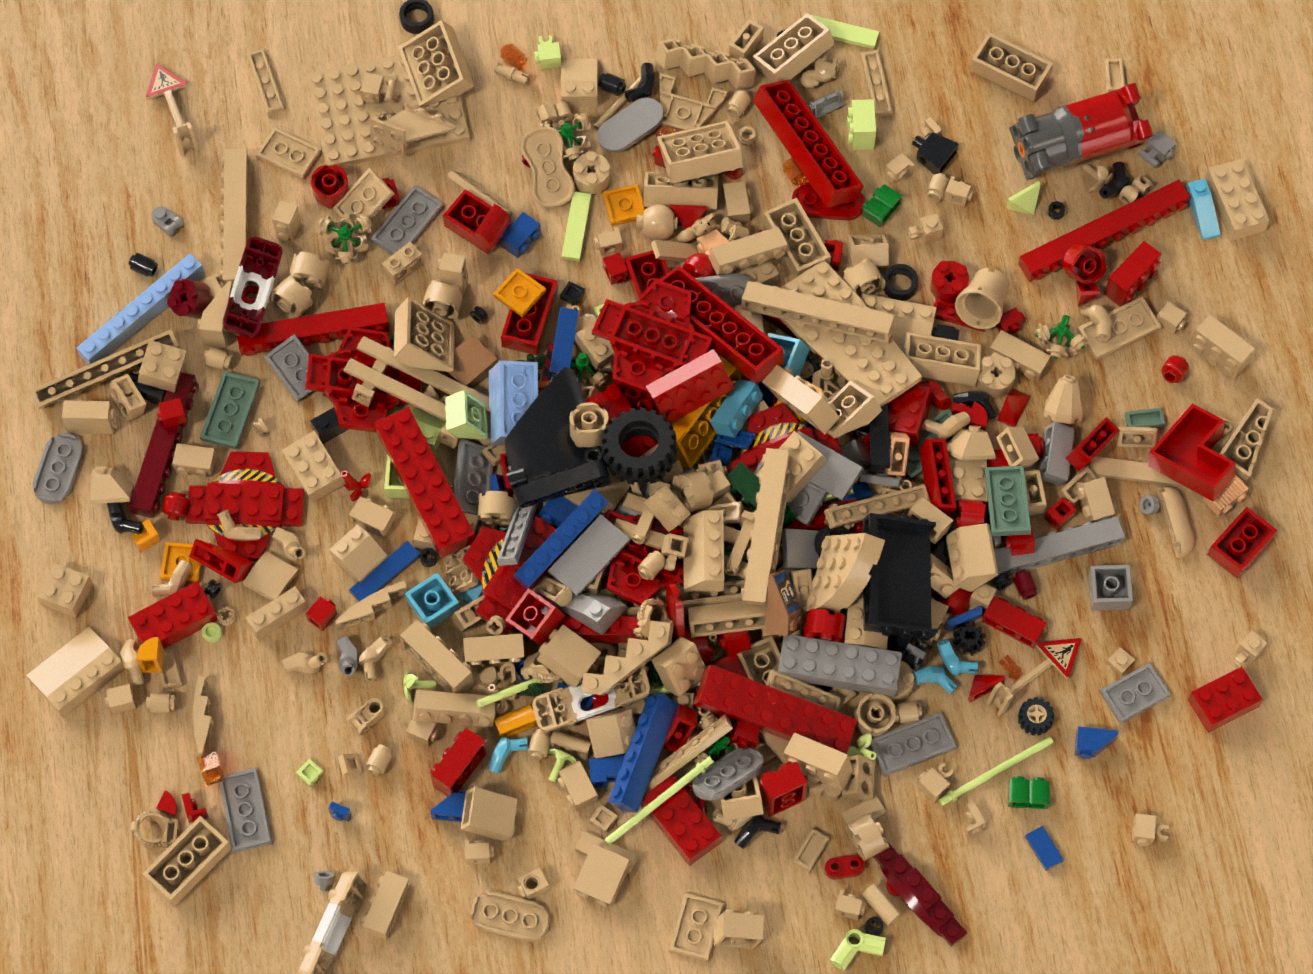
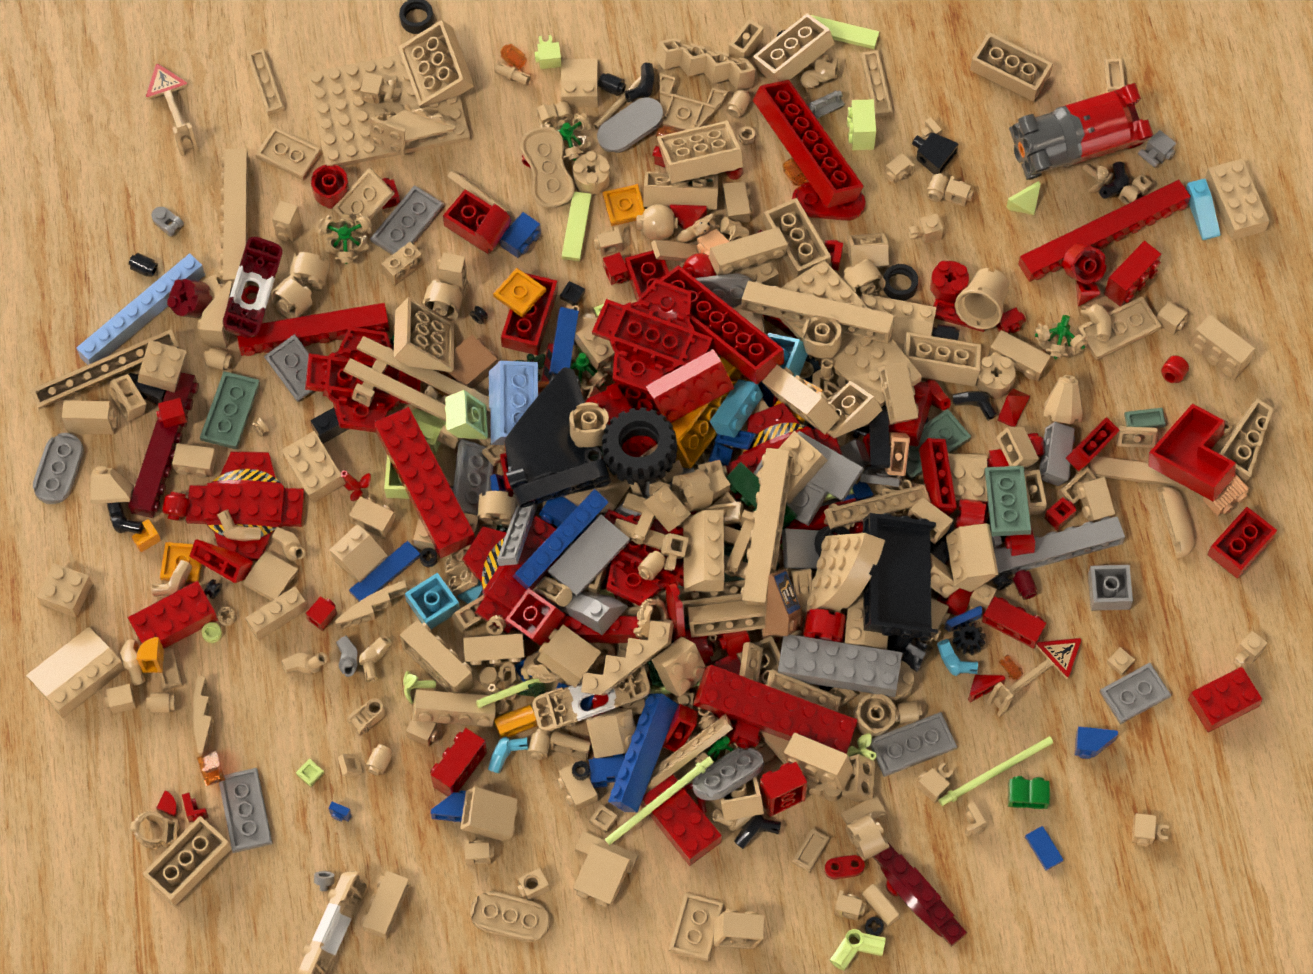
yellowish green plant [547,748,577,782] -> none
green brick [862,184,902,227] -> none
medium azure arm [913,666,958,695] -> none
tan arm [922,412,970,439] -> none
tan slope [946,426,996,460] -> none
red brick [951,402,988,431] -> none
black wheel [1018,697,1055,736] -> none
black bush [1048,201,1065,220] -> none
light grey tile [1140,495,1160,515] -> none
none -> black axle [572,761,590,780]
none -> tan plate [739,642,763,682]
none -> tan brick [803,314,841,359]
none -> tan brick [878,361,919,424]

